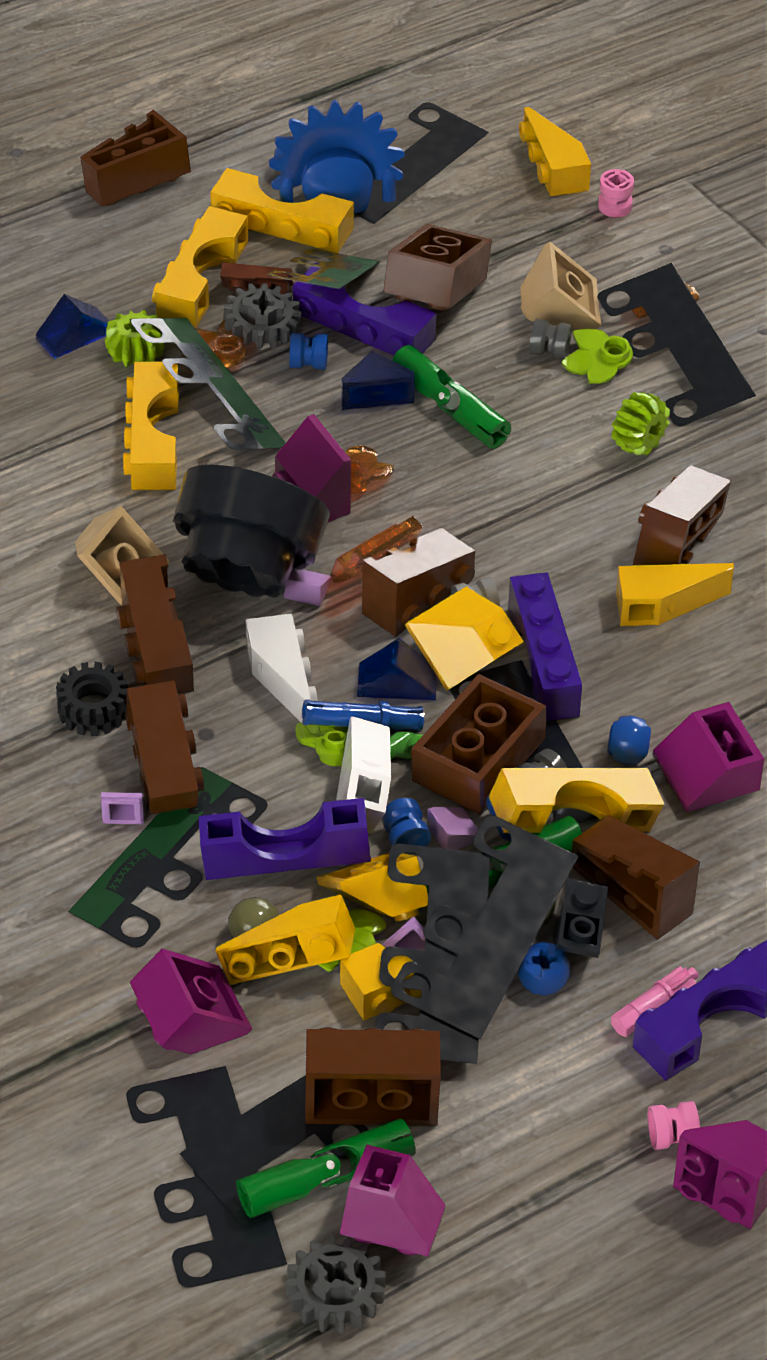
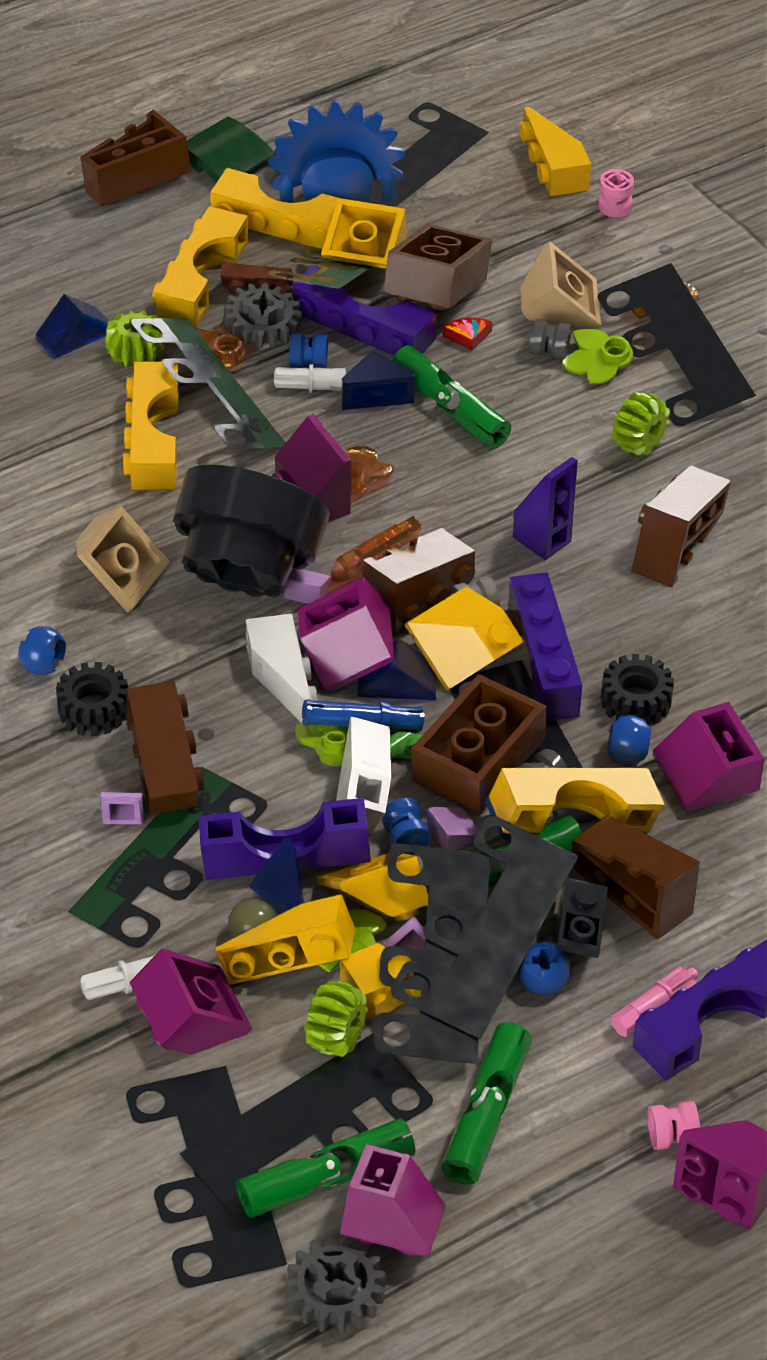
reddish brown wedge [116,554,194,694] -> none
reddish brown brick [305,1027,441,1126] -> none
yellow slope [616,563,734,626] -> none
none -> blue piece [18,626,66,675]
none -> white axle [80,954,156,1000]
none -> dark green slope [187,116,274,183]
none -> clear blue slope [248,837,304,913]
none -> white axle [274,364,346,393]
none -> magenta slope [298,577,395,693]
none -> lime gear [304,980,368,1057]
none -> yellow slope [321,198,408,269]
none -> green piece [441,1022,532,1185]
none -> red tile [443,317,492,350]
none -> dark purple slope [513,457,578,561]
none -> black tyre [601,654,674,726]

